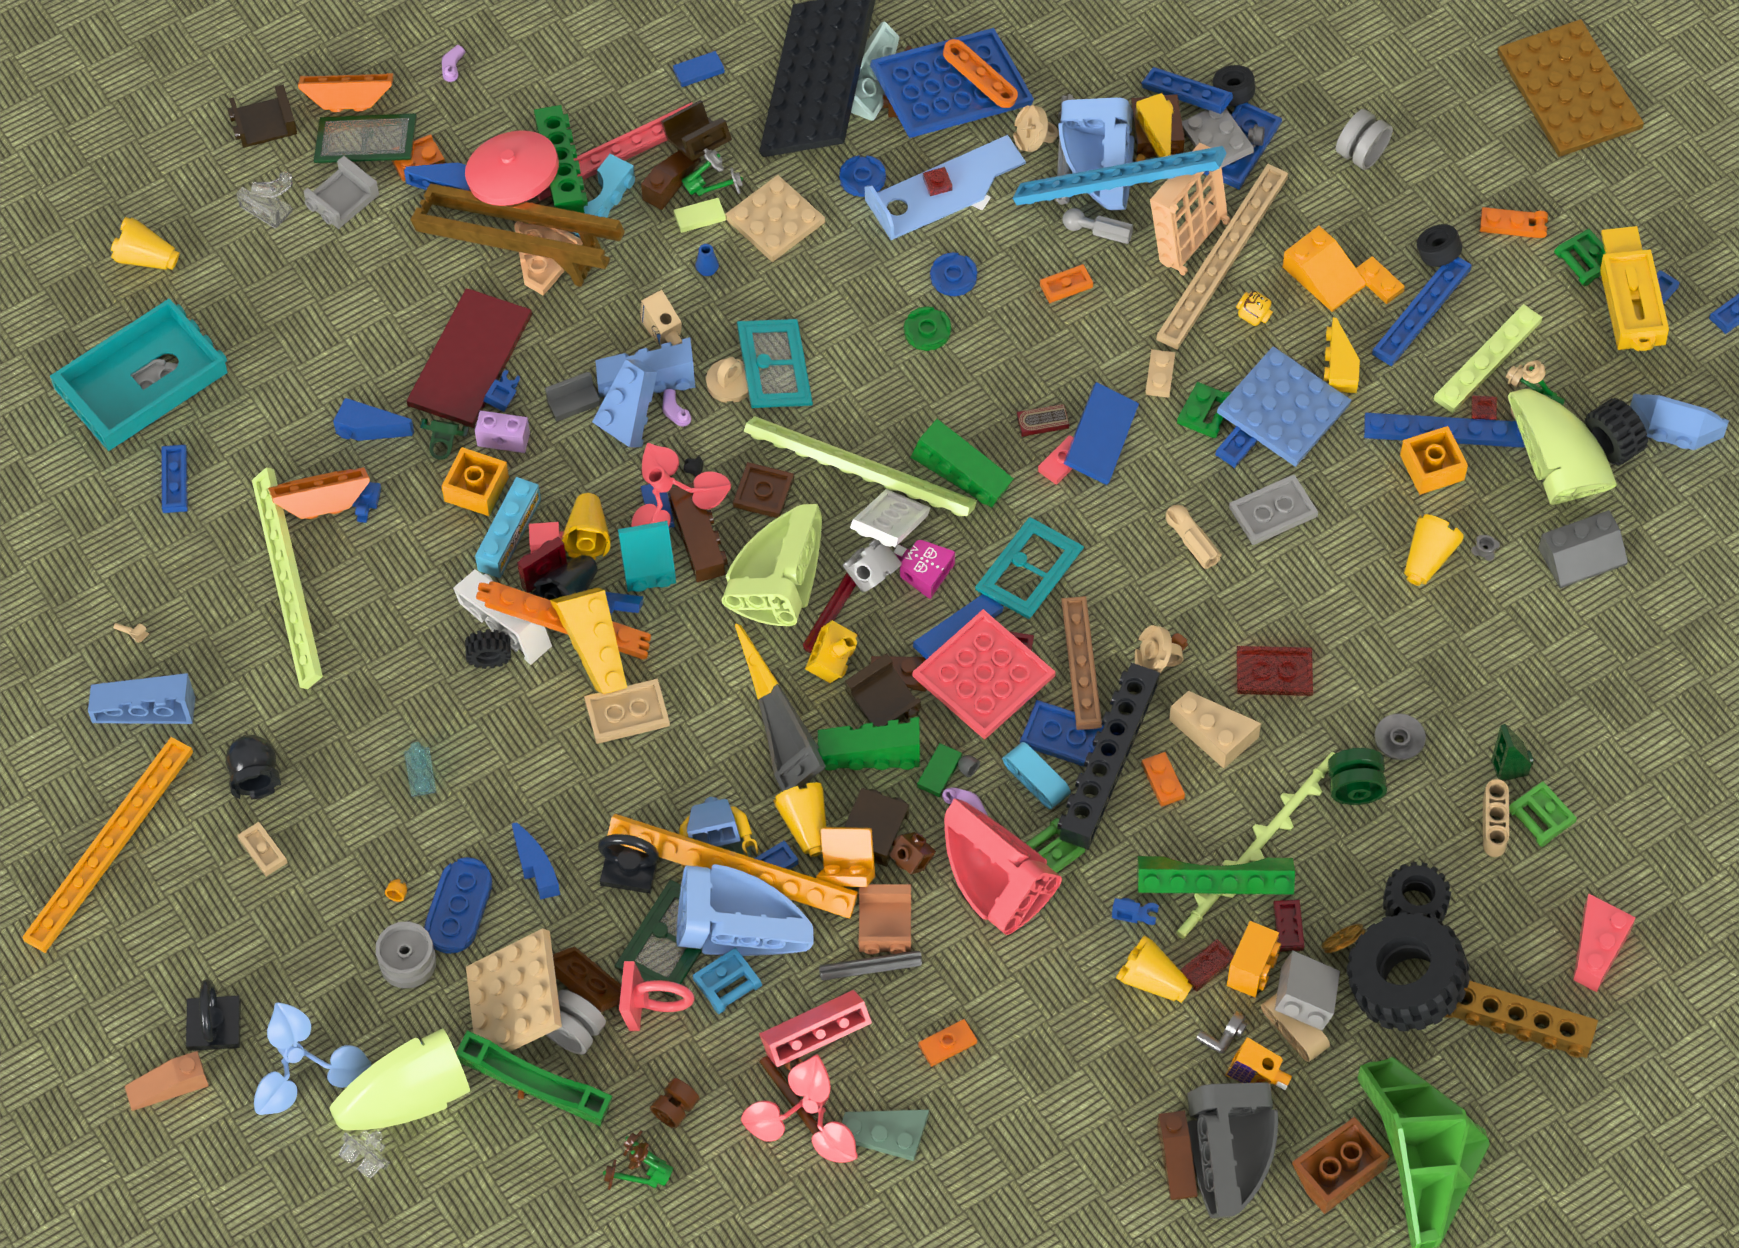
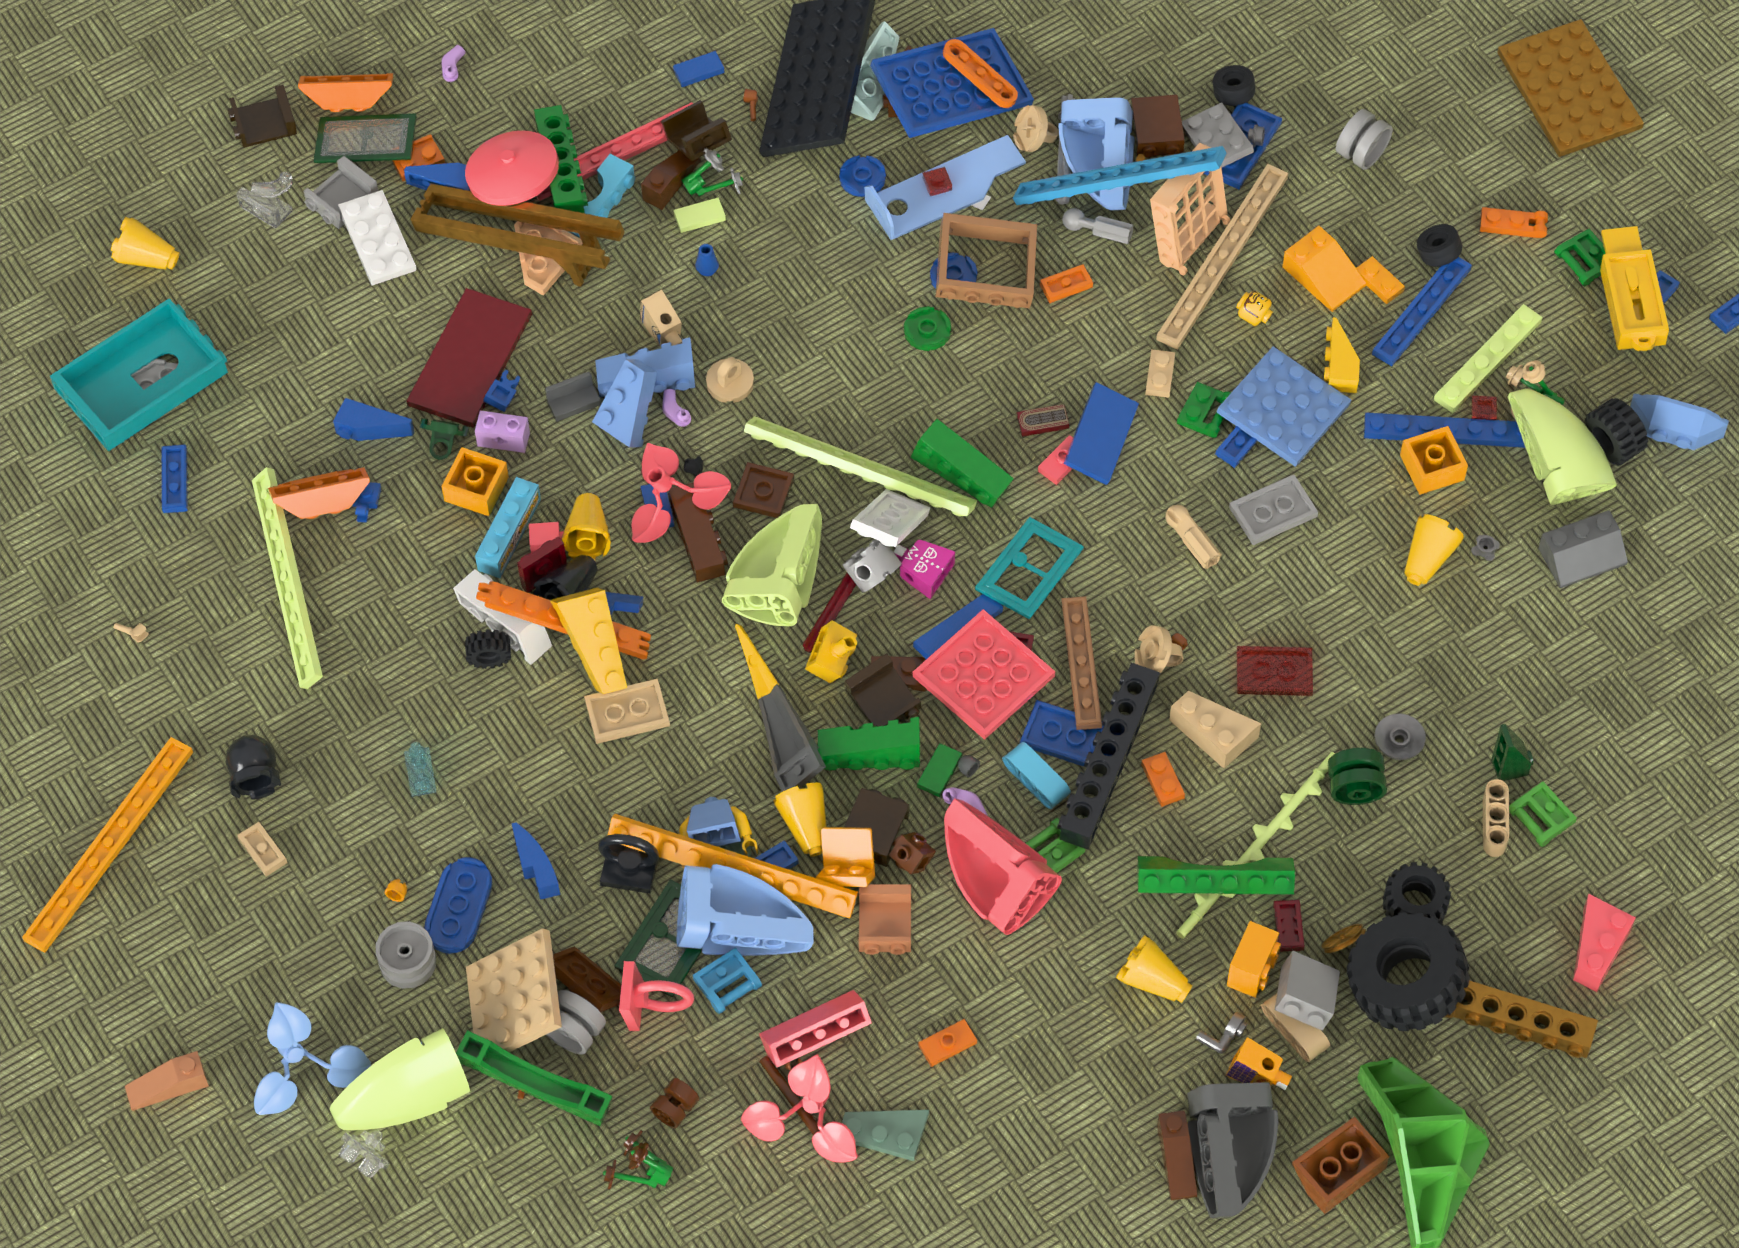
medium blue wedge [88,673,195,724] -> none
black tile [186,979,241,1051] -> none
teal slope [618,521,676,592] -> none
tan plate [725,175,825,262] -> none
teal door [737,319,813,408] -> none
dark grey axle [819,951,922,980] -> none
blue plate [1112,898,1159,925] -> none
yellow slope [1135,93,1174,157] -> none
blue tile [1141,67,1233,114] -> none
clear red plate [1180,939,1234,992] -> none
none -> white plate [338,190,416,285]
none -> dark orange hand [743,89,758,121]
none -> medium nougat window [935,213,1037,308]

